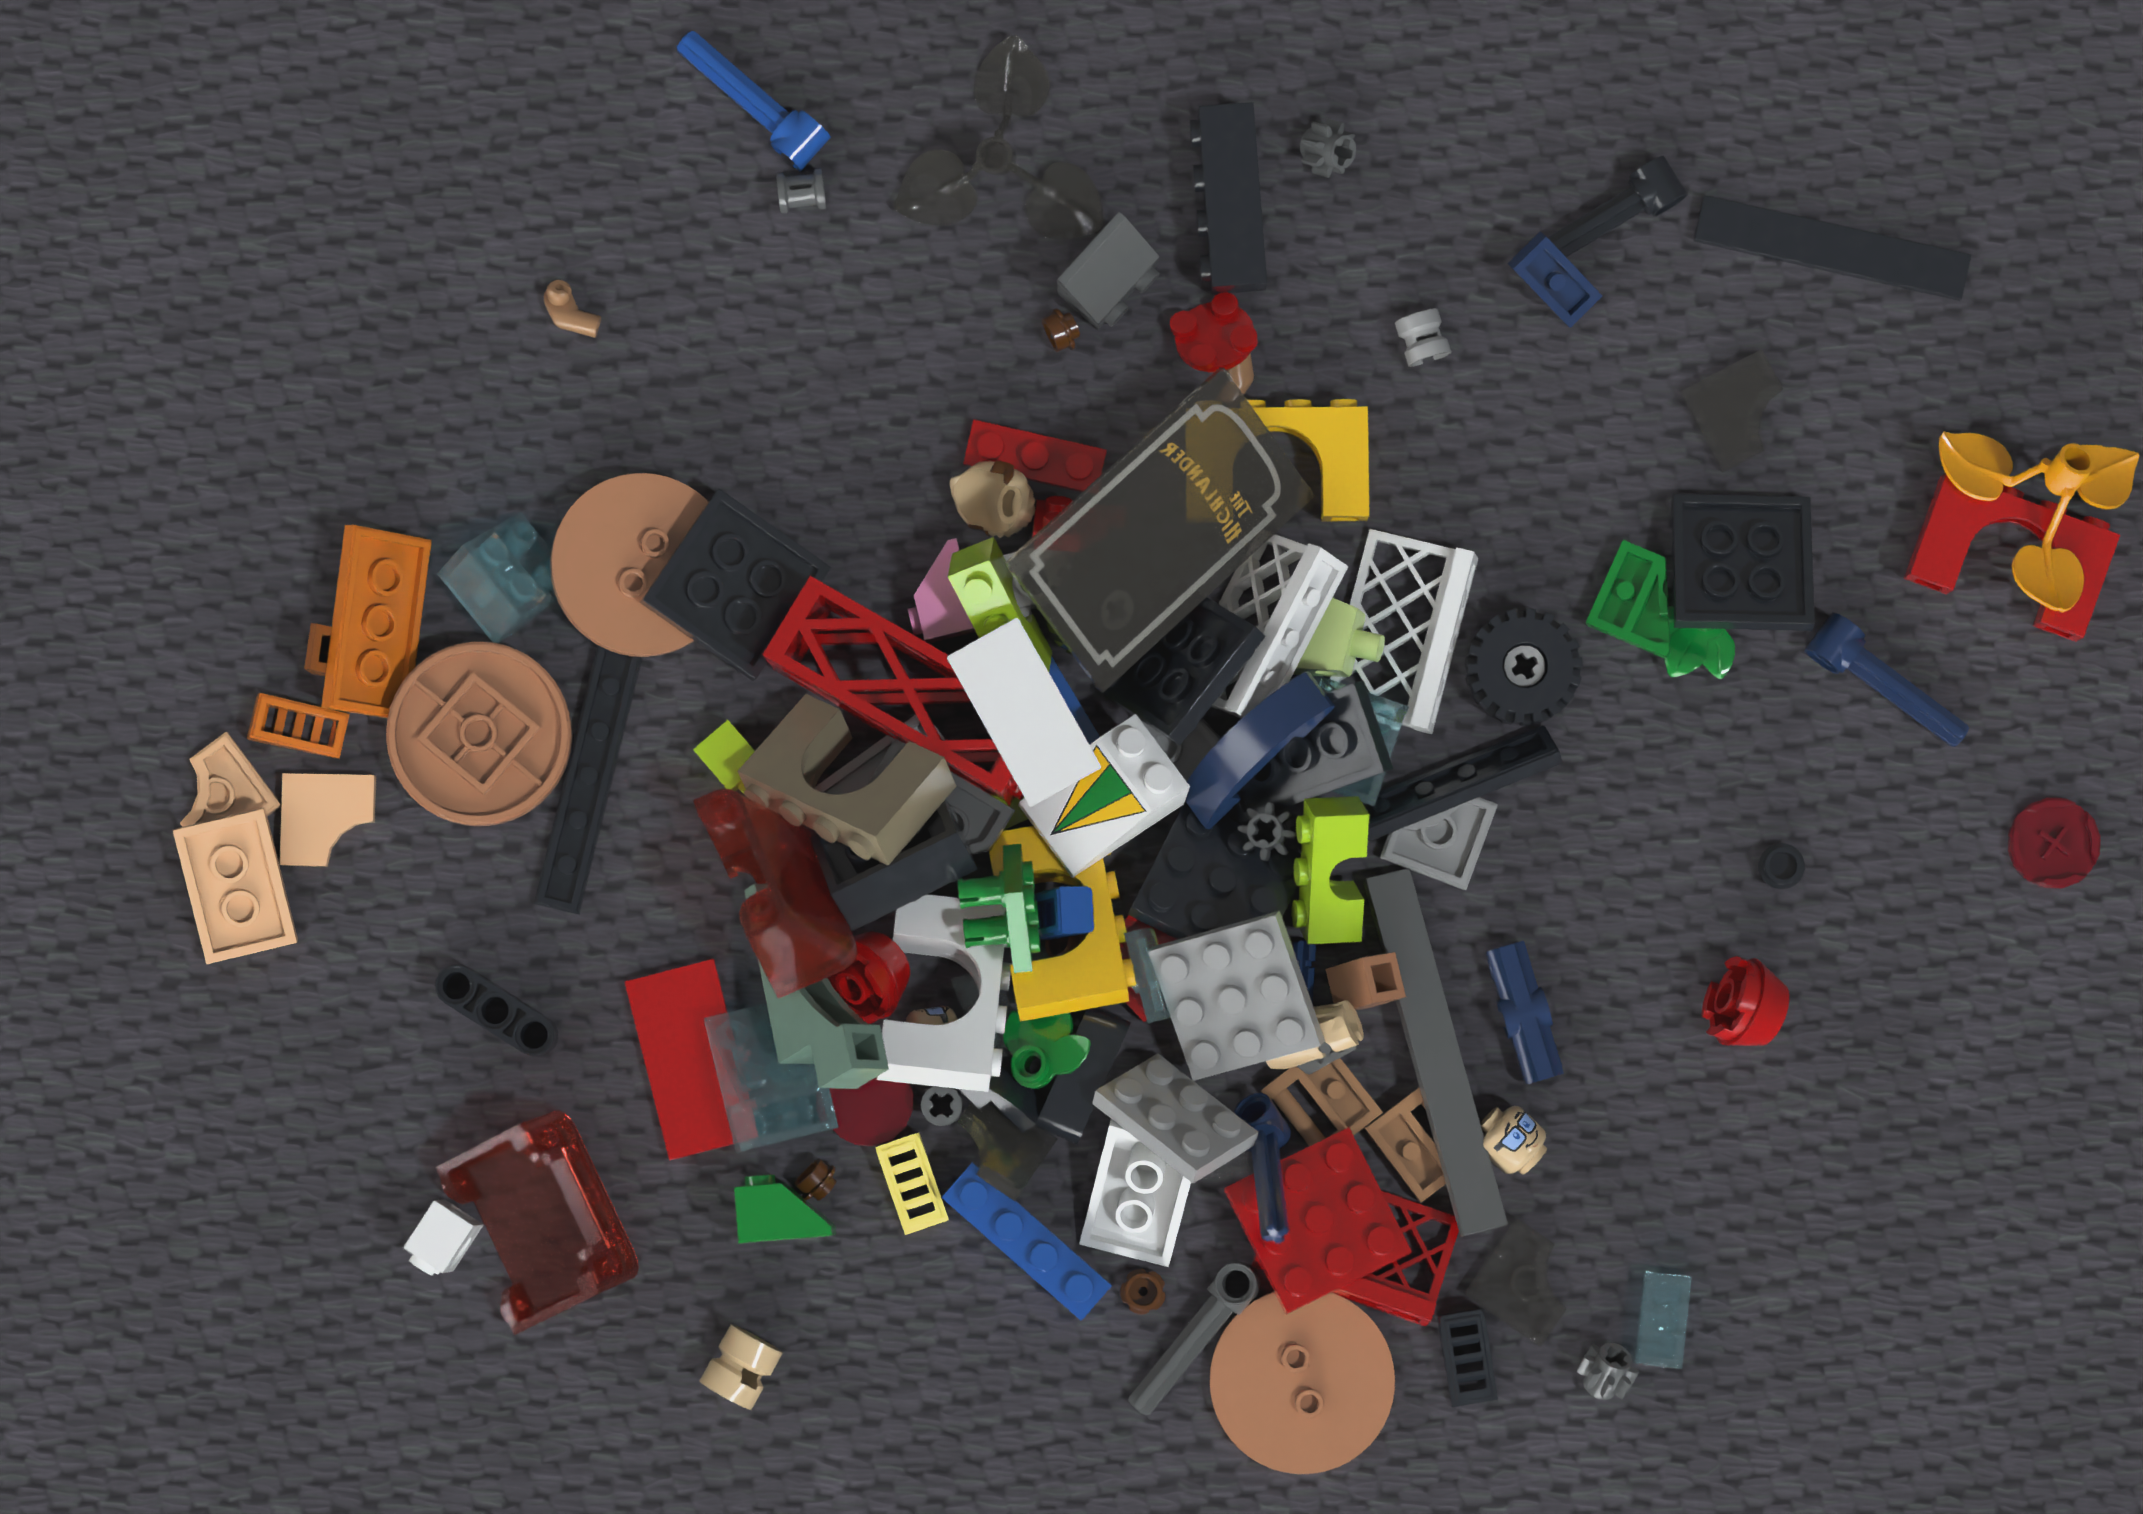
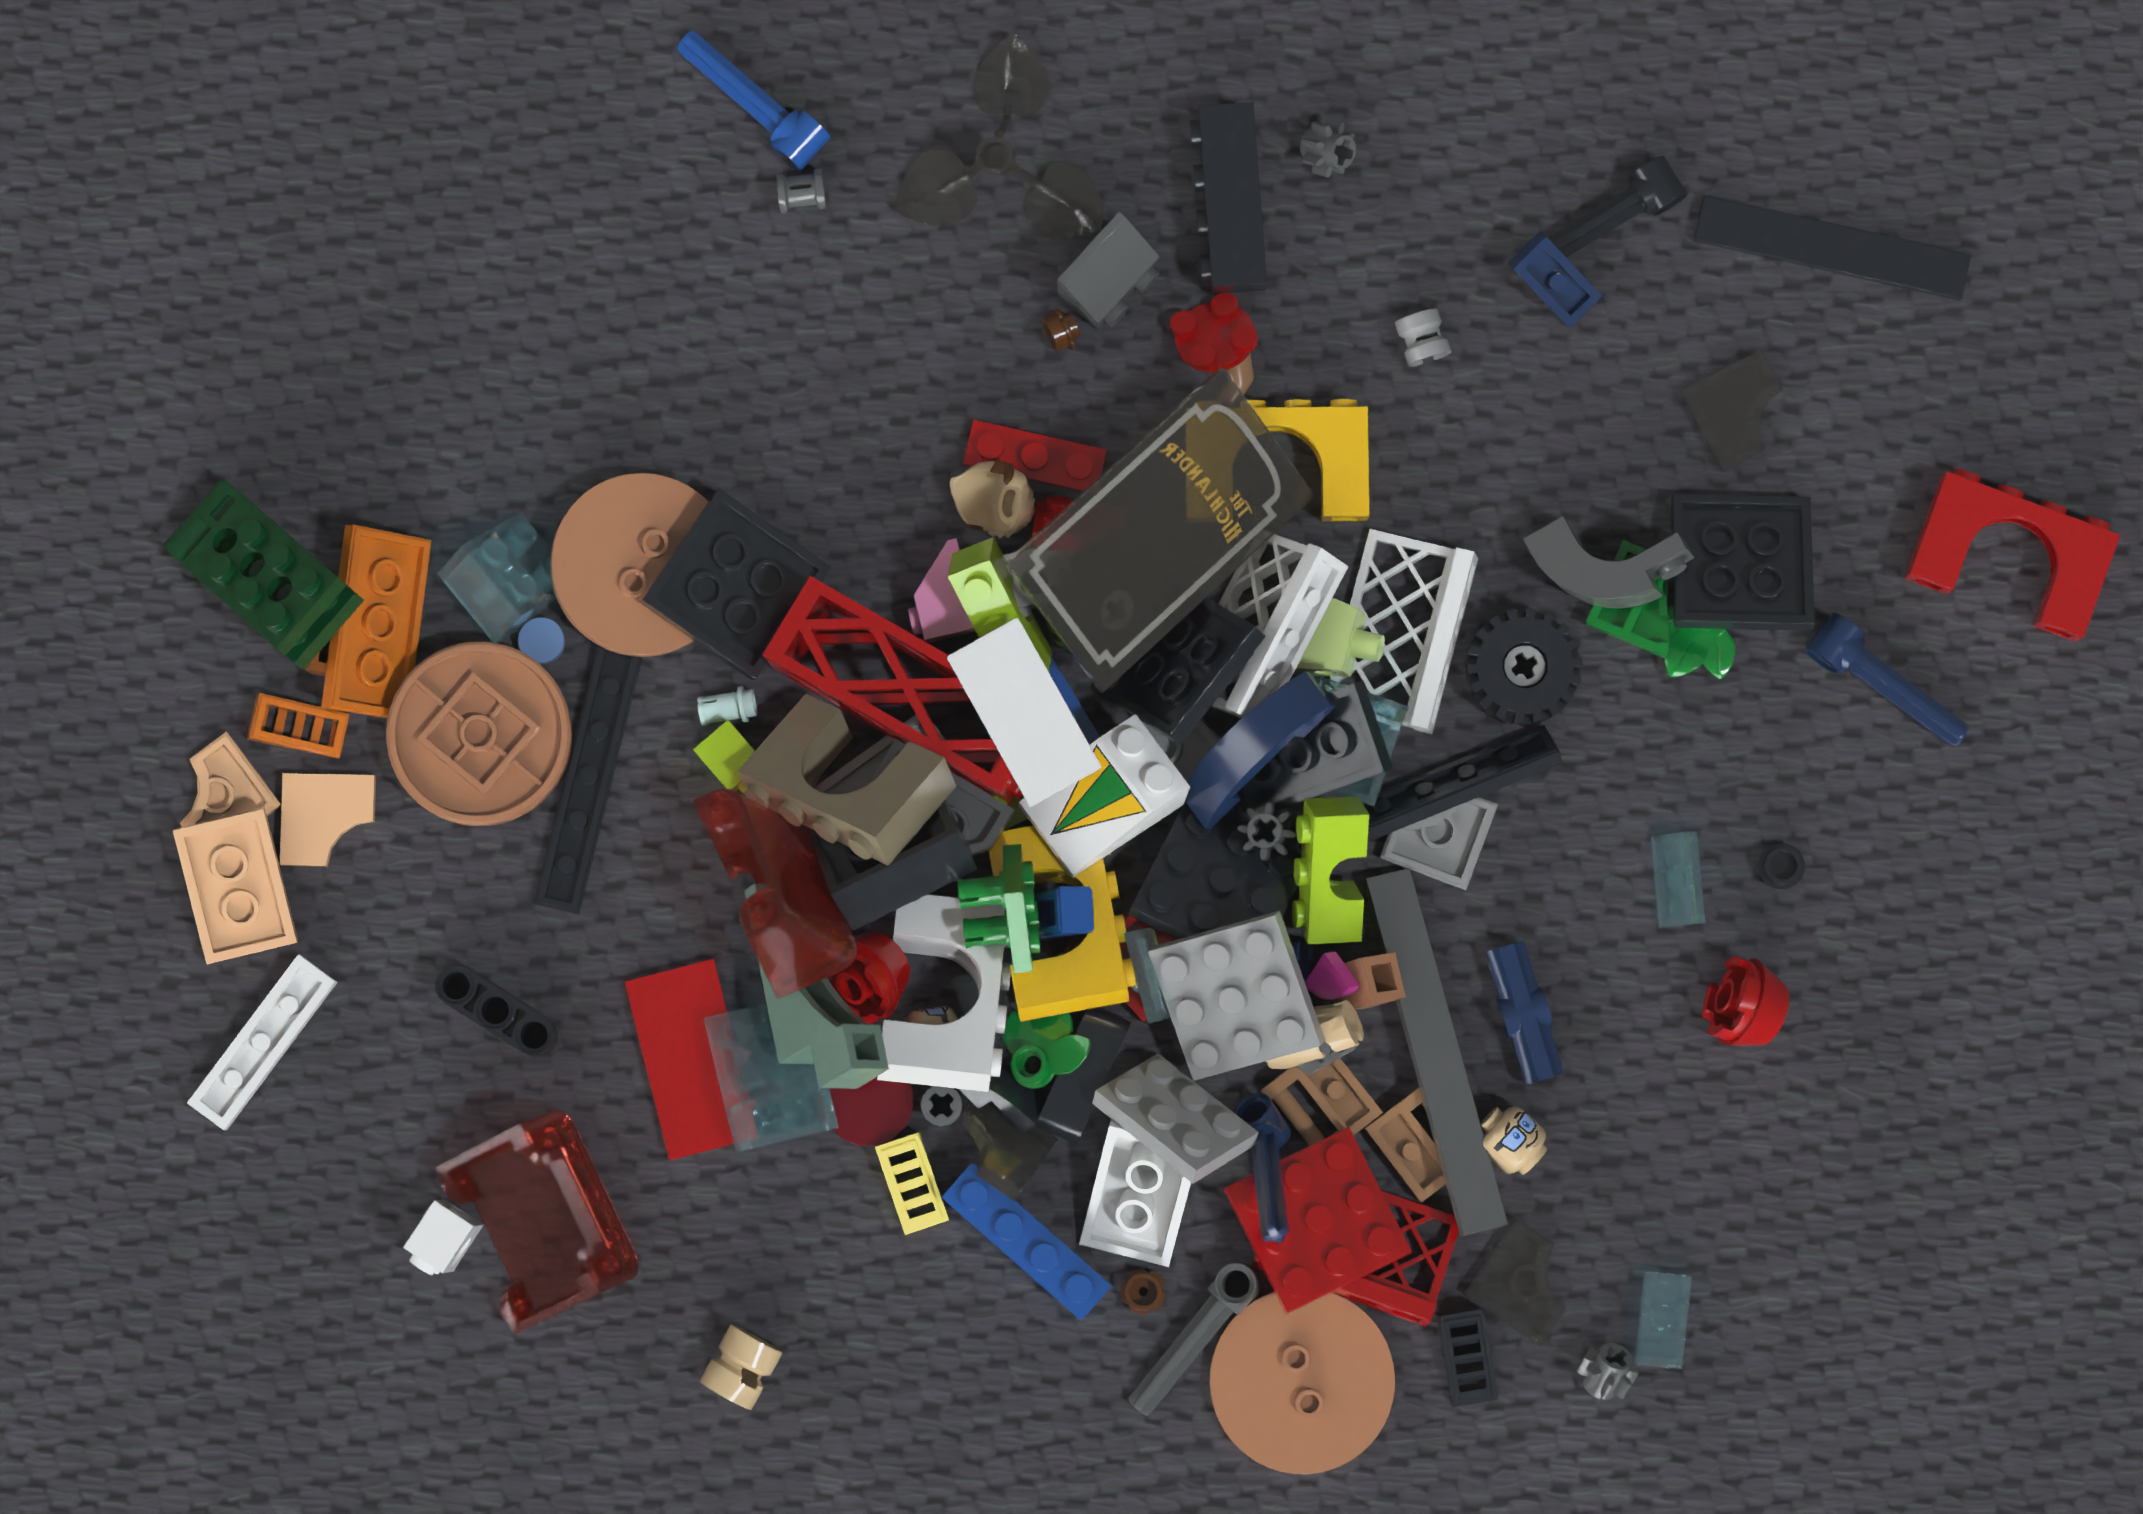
medium nougat arm [544,280,601,338] -> none
green slope [734,1174,836,1244] -> none
reddish brown plate [794,1158,837,1201] -> none
light orange plant [1939,431,2139,612] -> none
dark red tile [2008,798,2101,889] -> none
none -> dark green hinge [162,477,364,670]
none -> white plate [187,954,337,1130]
none -> medium blue tile [518,617,565,664]
none -> light aqua pin [697,686,757,726]
none -> dark pink tile [1305,951,1360,999]
none -> dark grey arch [1523,516,1695,608]
none -> clear light blue plate [1651,831,1705,928]

